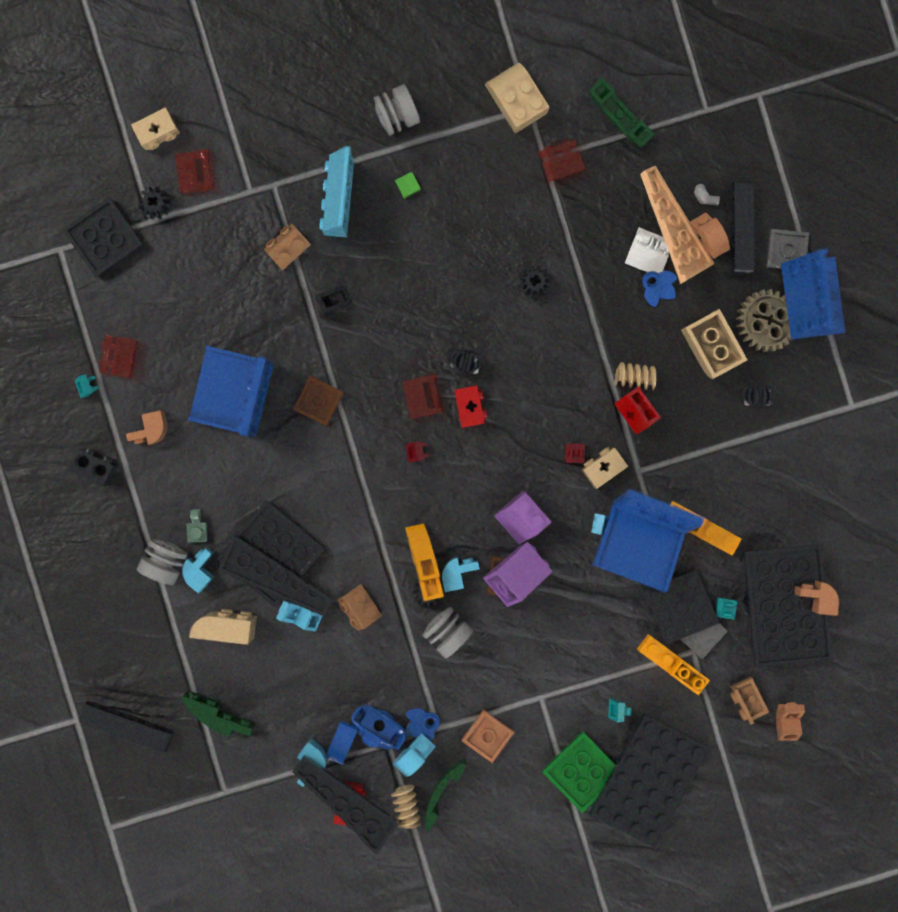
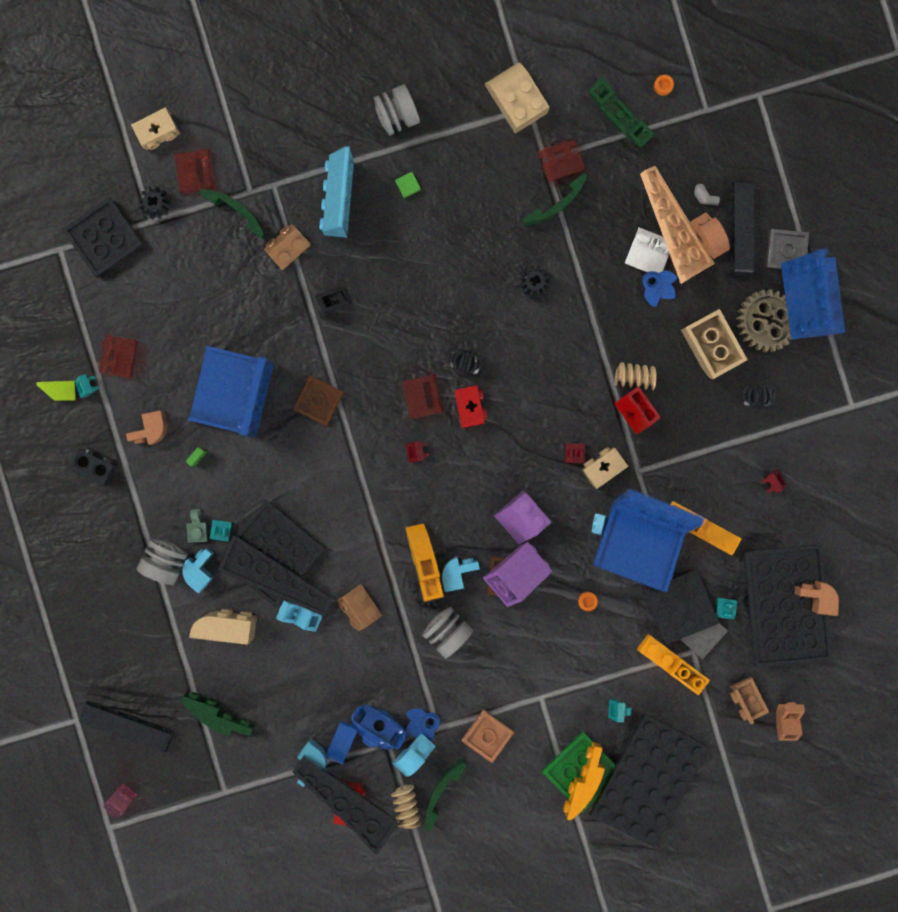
none -> lime slope [36,381,75,401]
none -> clear pink brick [103,783,137,819]
none -> bright green tile [186,447,207,466]
none -> dark green slope [199,189,266,240]
none -> teal tile [210,519,233,542]
none -> dark green slope [522,173,587,226]
none -> light orange slope [563,742,605,820]
none -> orange tile [578,591,598,611]
none -> orange tile [654,75,674,96]
none -> dark red tile [762,468,787,493]

